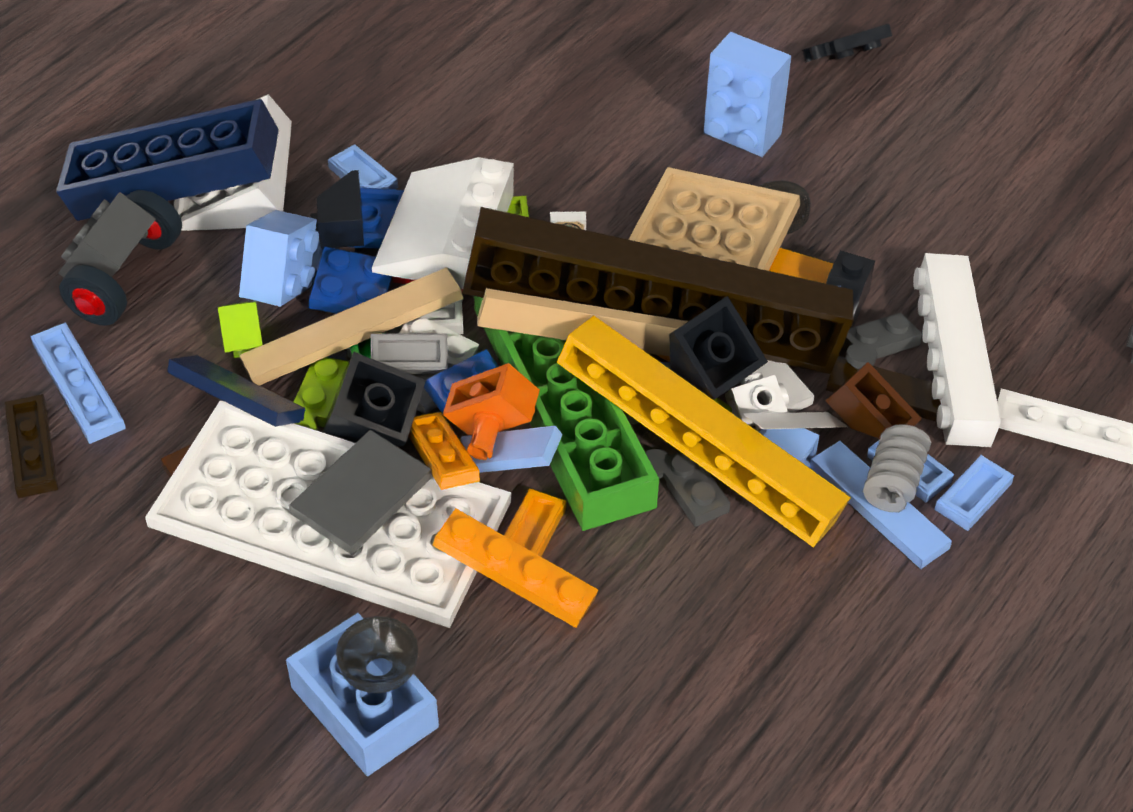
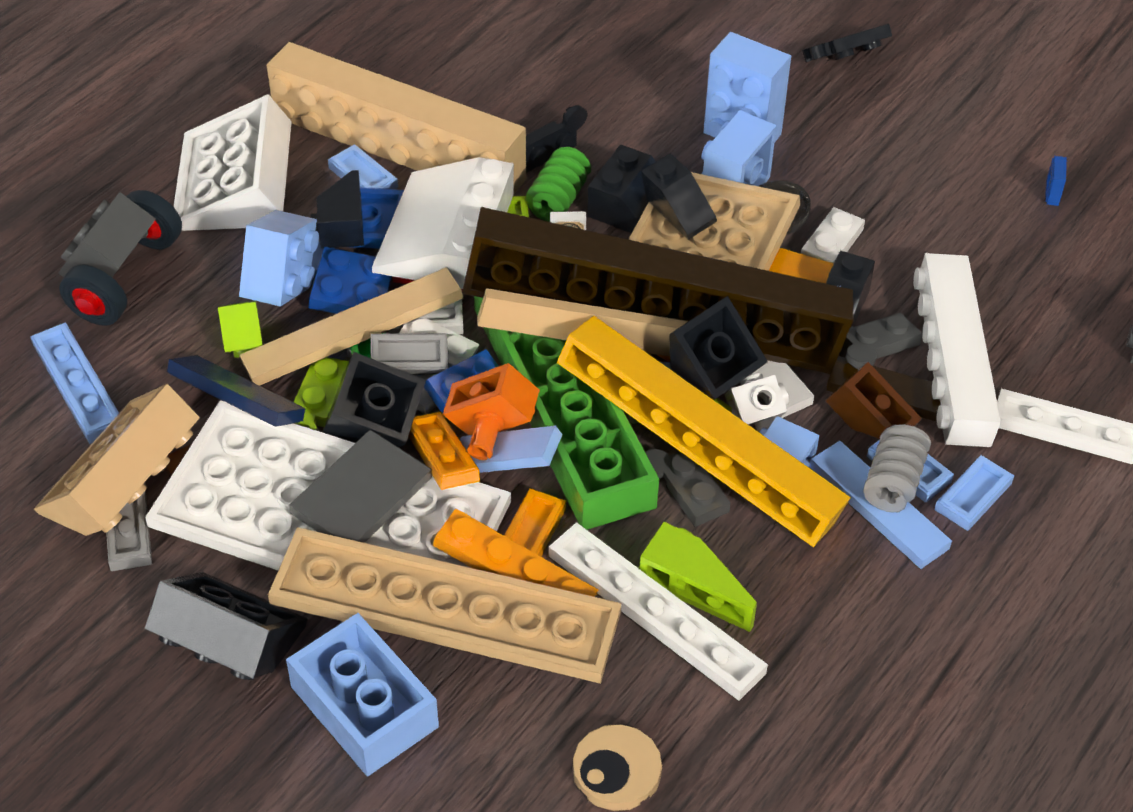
dark brown tile [5,394,59,499] -> none
dark blue brick [56,99,279,221] -> none
clear smoke piece [336,616,419,693] -> none
white sticker [743,412,847,429] -> none
none -> tan slope [34,384,200,536]
none -> light grey tile [106,482,152,571]
none -> slope [145,572,308,680]
none -> tan brick [267,42,526,195]
none -> tan plate [268,527,622,684]
none -> black hinge [526,105,588,173]
none -> bright green piece [526,147,591,222]
none -> white plate [549,522,768,701]
none -> tan tile [573,724,662,811]
none -> black slope [588,144,656,233]
none -> lime slope [640,522,757,632]
none -> black slope [641,153,717,240]
none -> light blue brick [701,110,777,187]
none -> white plate [801,207,865,264]
none -> blue tile [1045,156,1067,206]

